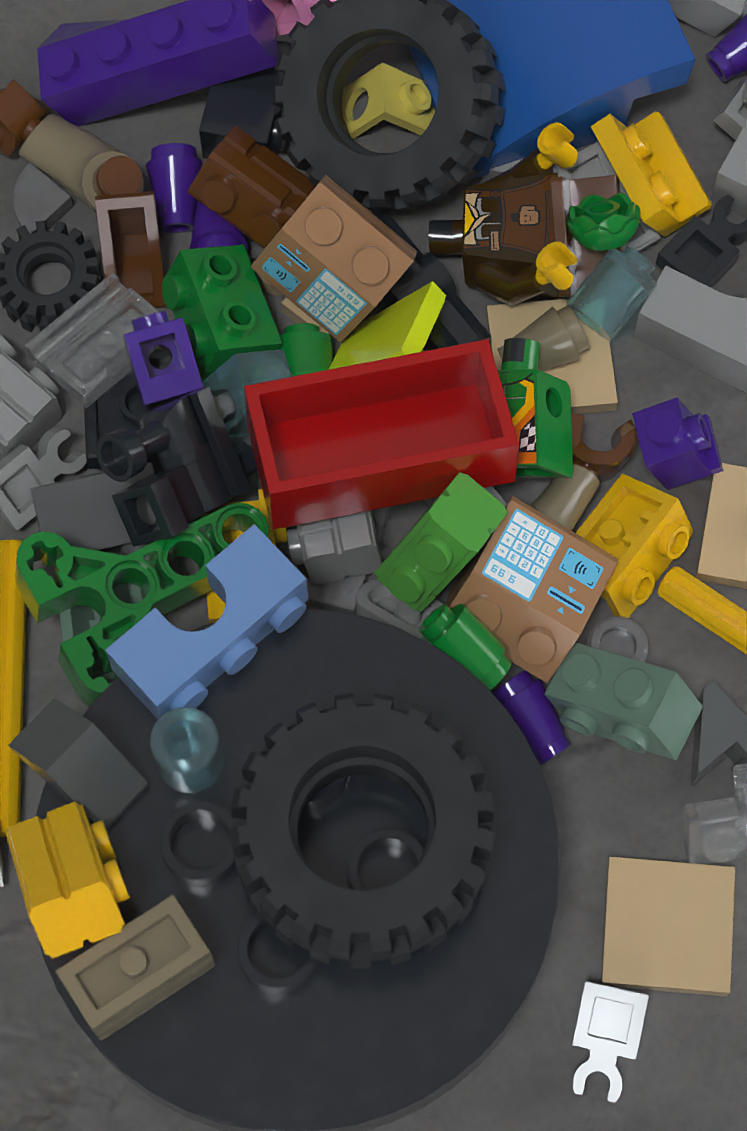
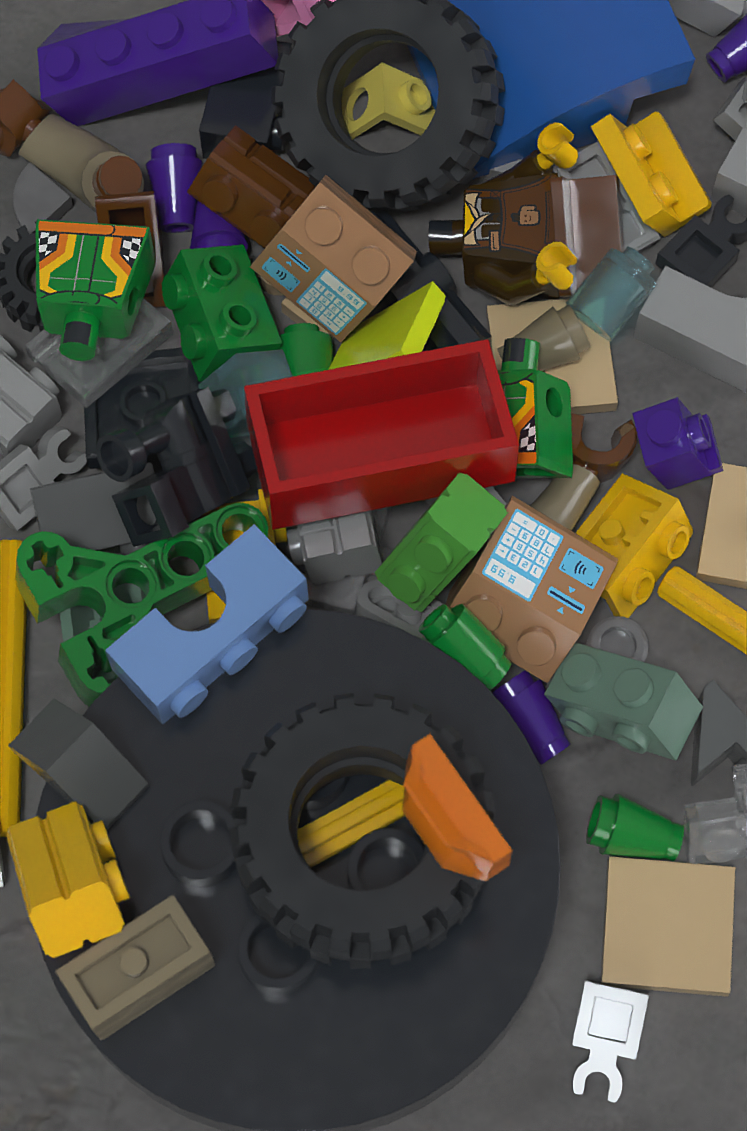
dark purple brick [122,311,203,407] -> none
clear light blue brick [150,707,223,793] -> none
green plate [566,193,640,251] -> none
none -> green torso [36,219,156,361]
none -> yellow axle [298,780,405,868]
none -> orange slope [402,734,512,881]
none -> green cone [586,794,684,861]

